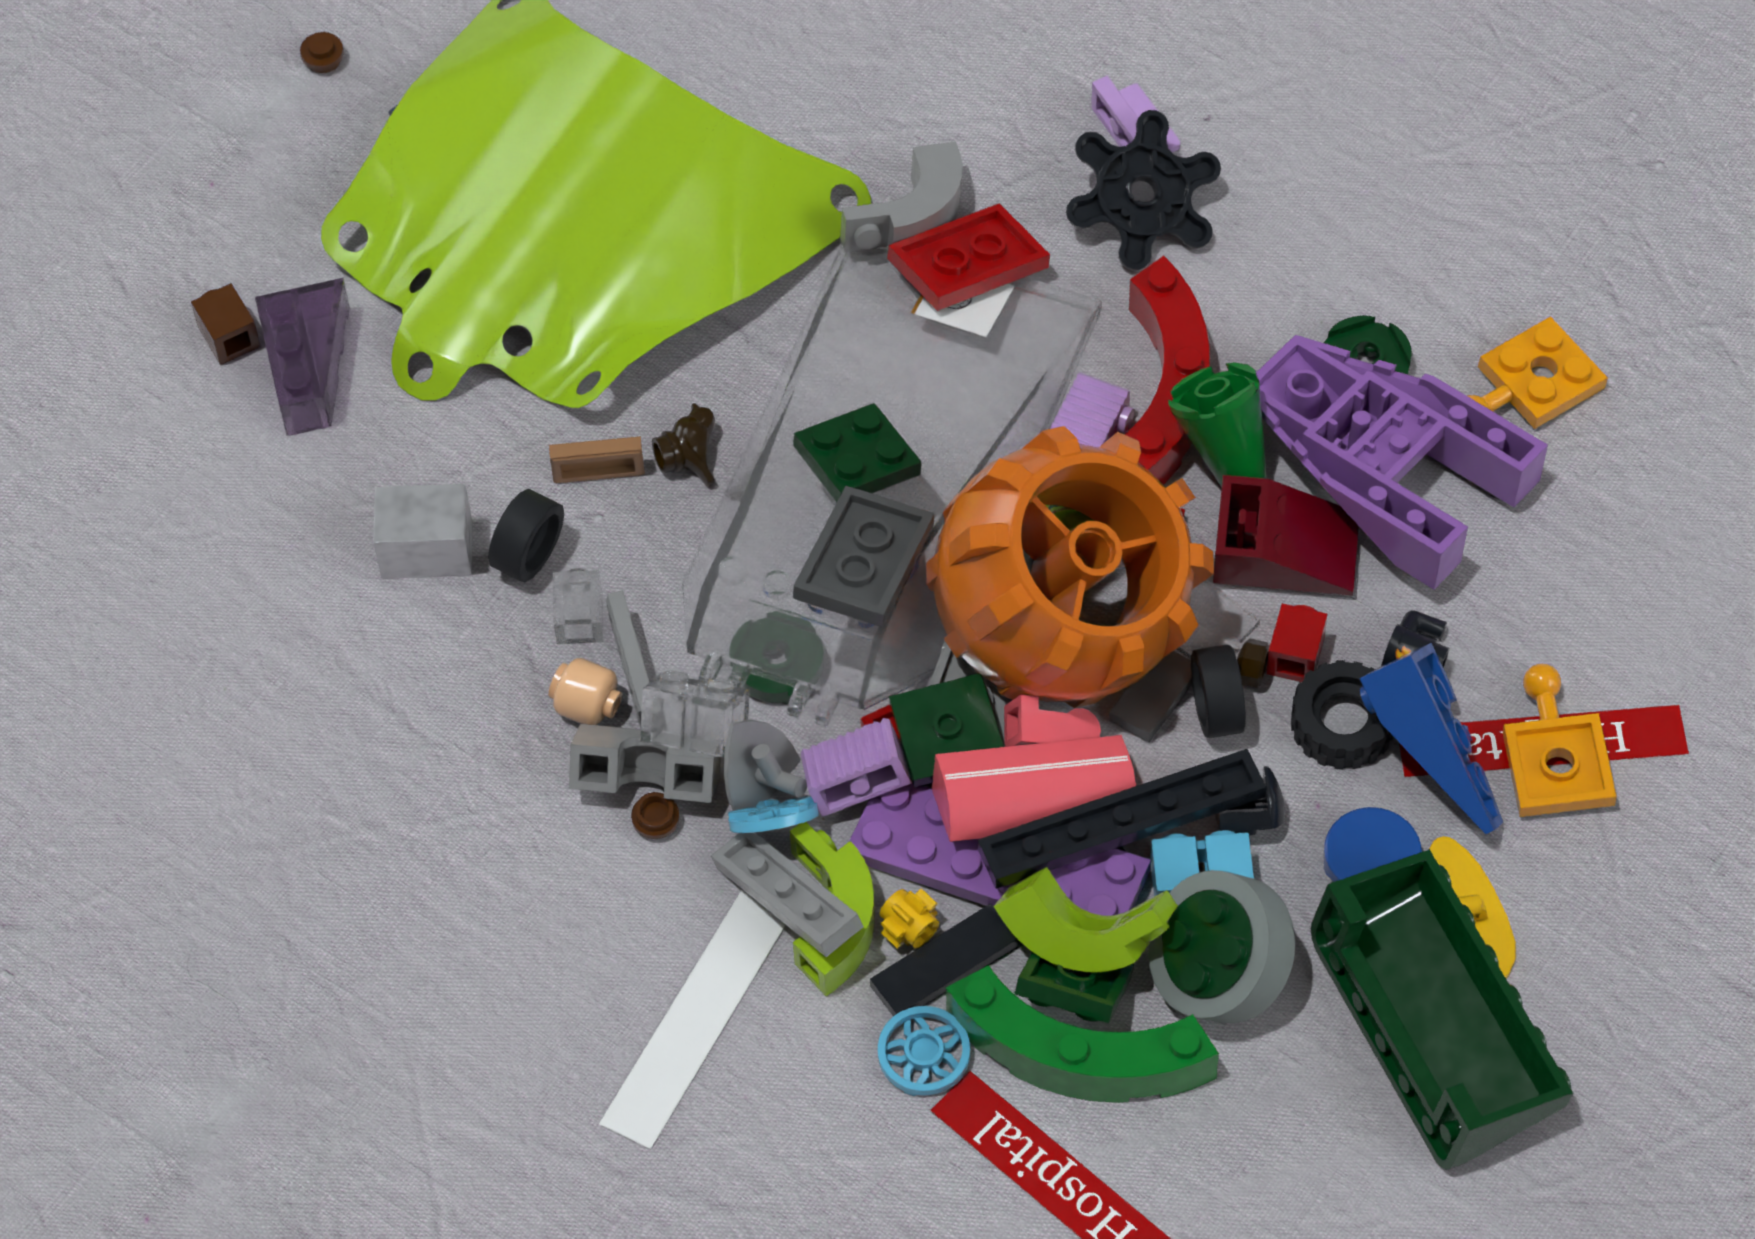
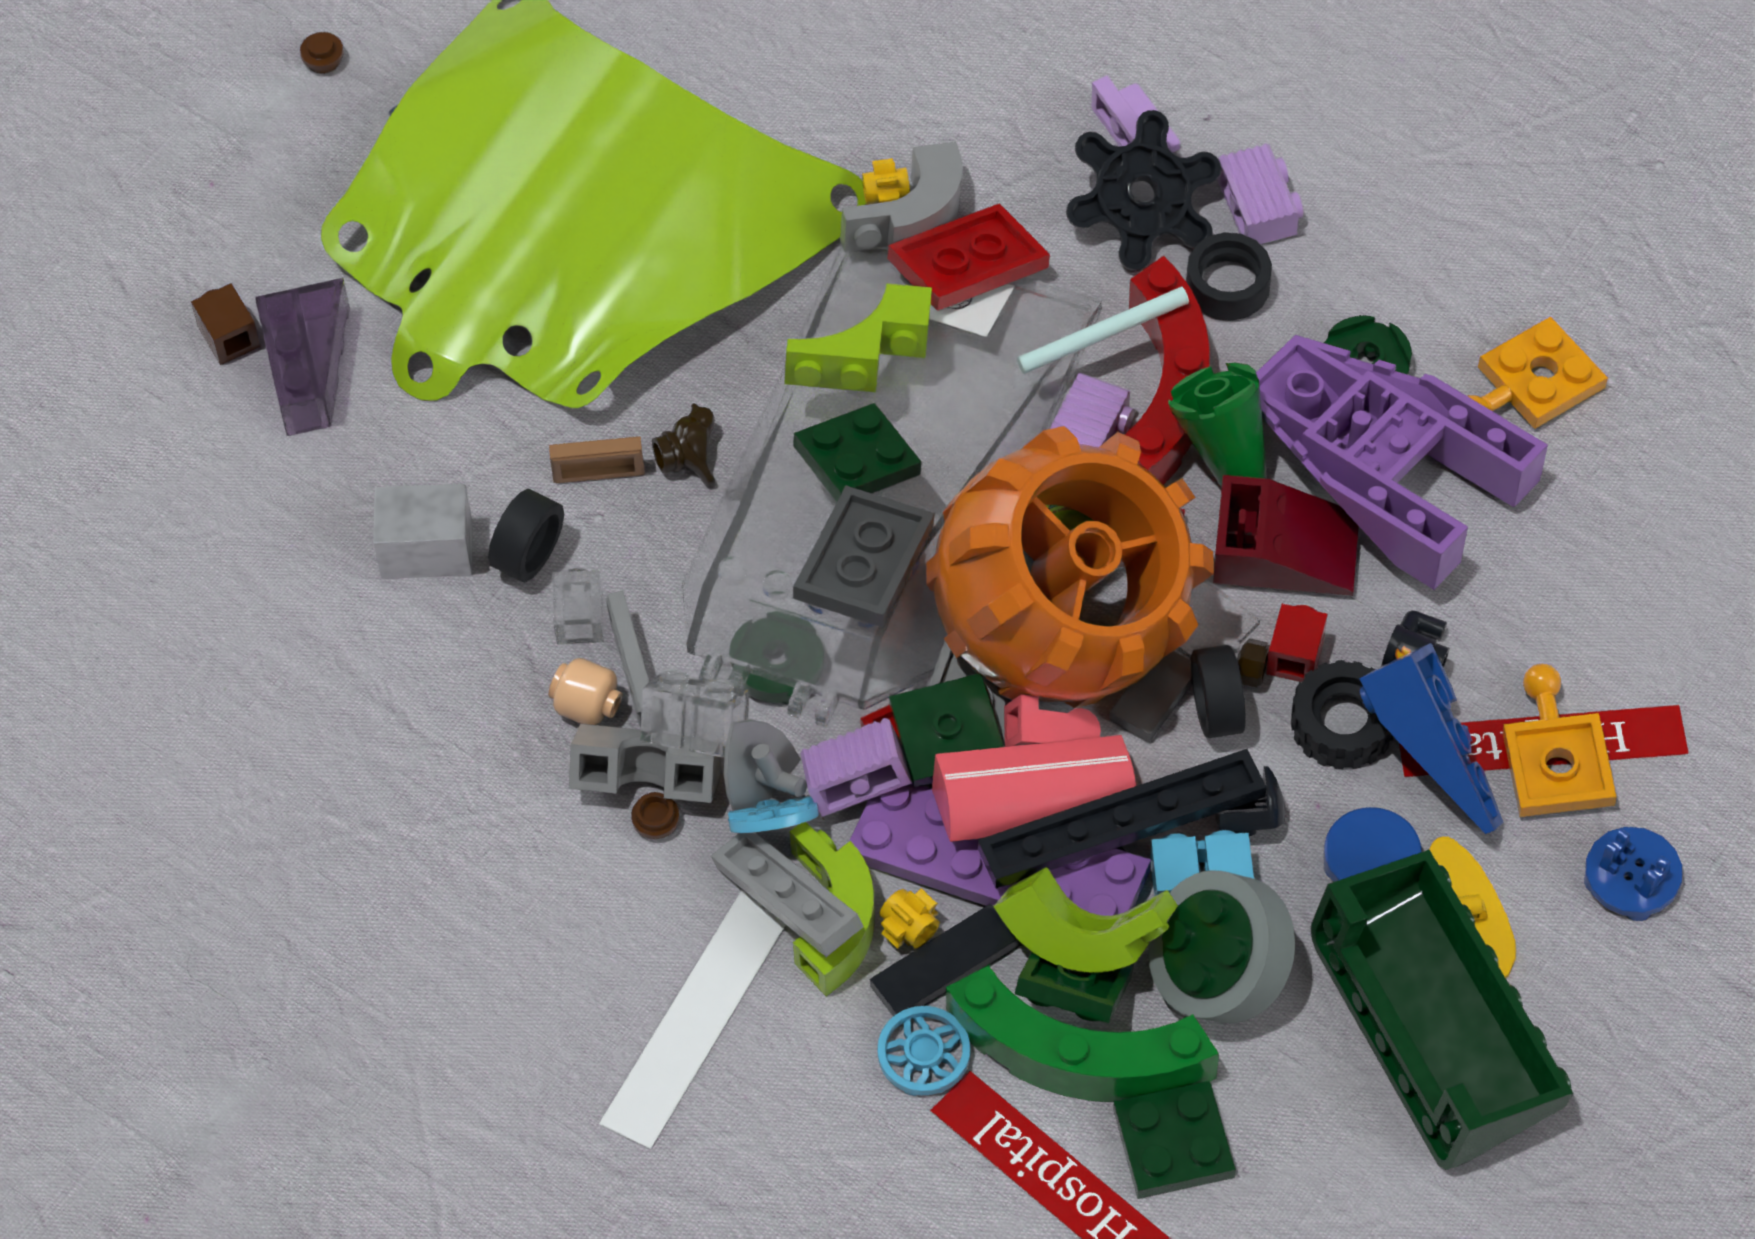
none -> lime arch [784,283,932,393]
none -> yellow gear [862,158,910,205]
none -> light aqua bar [1017,287,1189,374]
none -> dark green plate [1113,1081,1236,1199]
none -> black tyre [1186,232,1272,321]
none -> lavender brick [1217,143,1303,244]
none -> blue plate [1584,827,1682,921]

